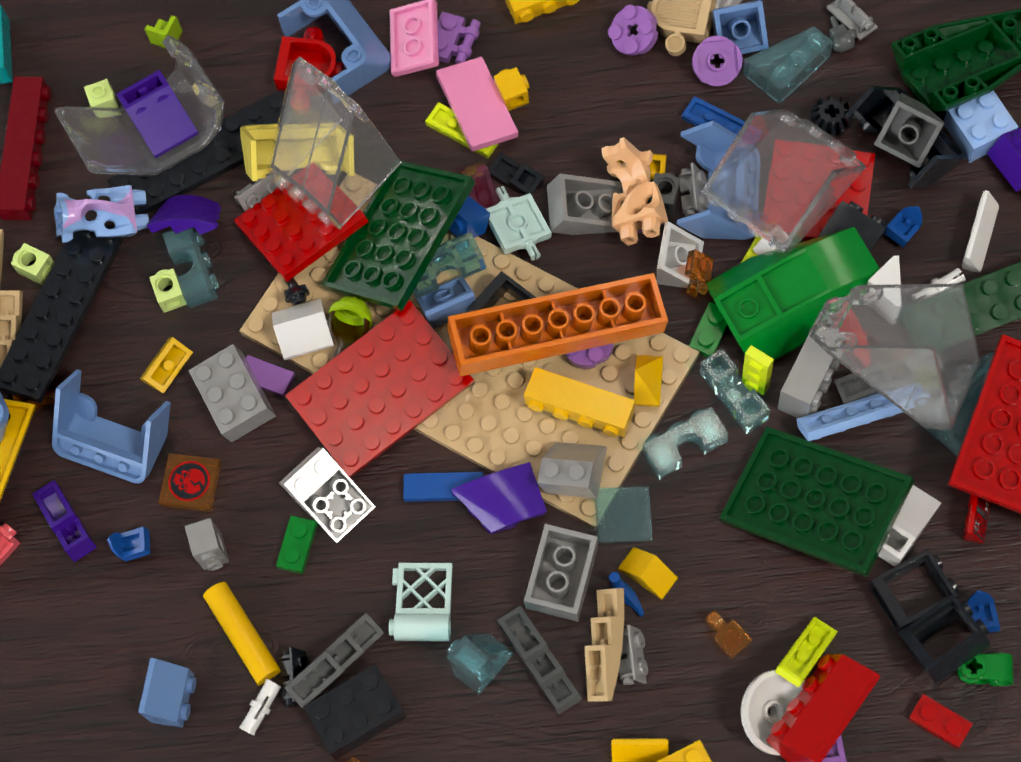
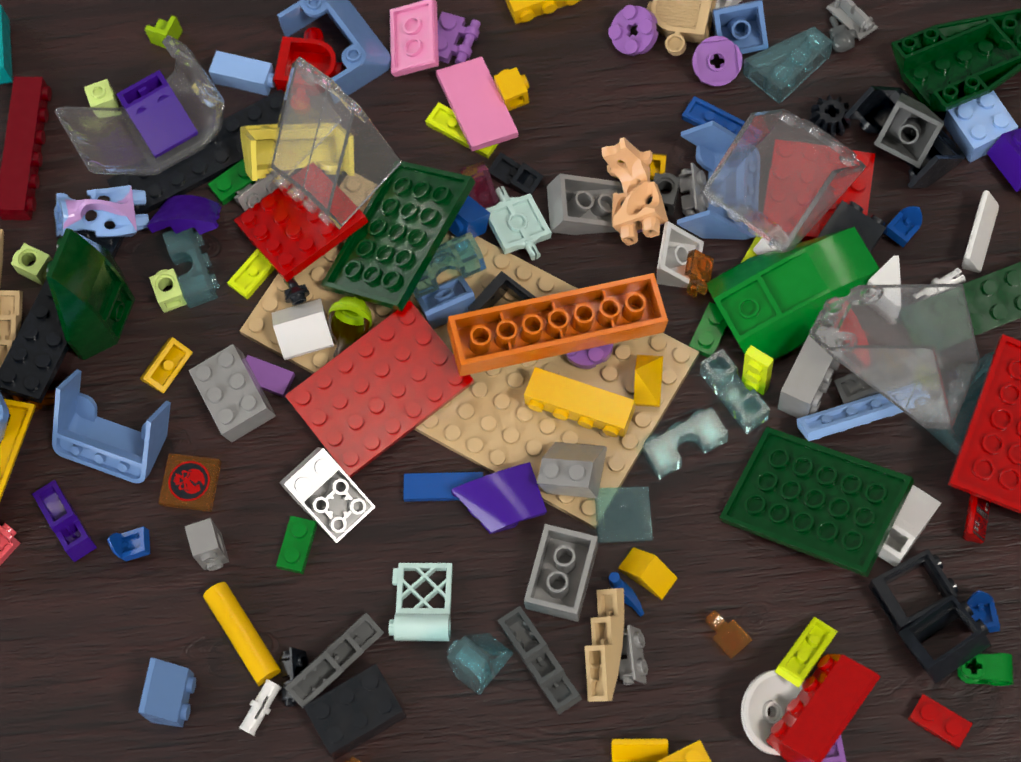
none -> dark green wedge [46,228,135,360]
none -> light blue brick [208,51,275,96]
none -> green plate [208,159,256,206]
none -> neon yellow tile [227,249,274,300]

